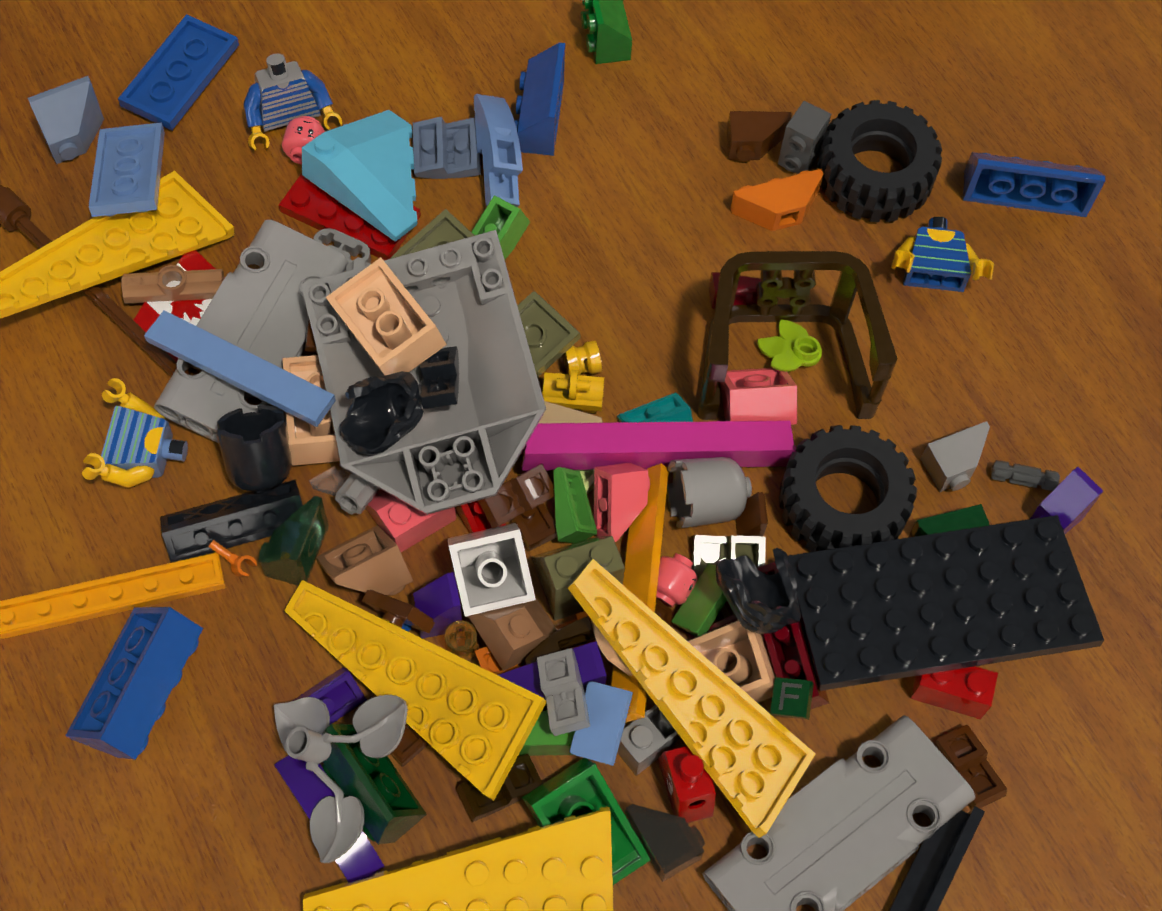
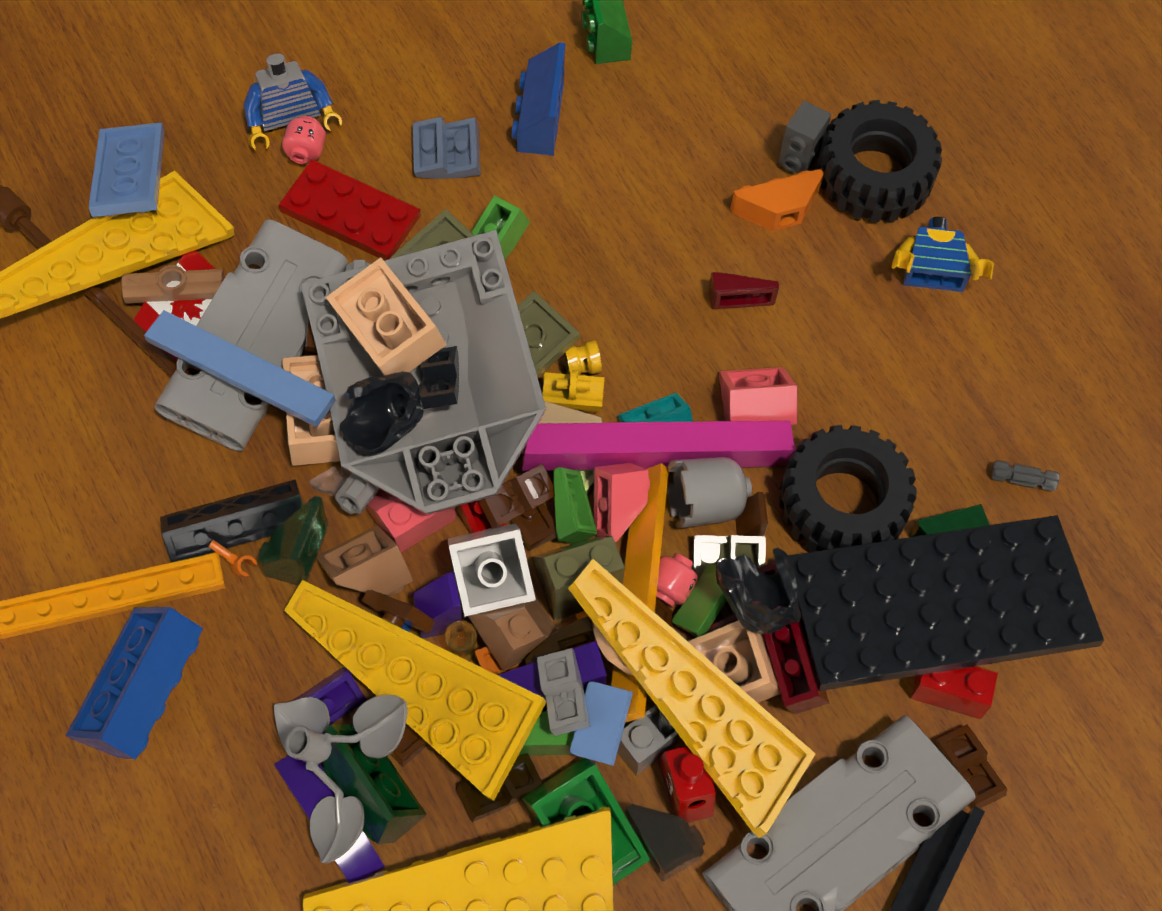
sand blue slope [27,76,104,164] -> none
torso [82,378,188,488] -> none
blue plate [118,14,239,130] -> none
black cylinder [216,405,292,493] -> none
medium azure slope [302,110,417,242] -> none
light grey beam [314,228,371,270] -> none
medium blue slope [474,94,523,207] -> none
dark brown windscreen [698,251,897,420] -> none
reddish brown slope [727,111,792,161] -> none
lime plate [757,319,822,372] -> none
dark green tile [770,677,814,720] -> none
light grey slope [921,421,990,492] -> none
blue slope [963,152,1105,217] -> none
slope [1030,467,1103,534] -> none

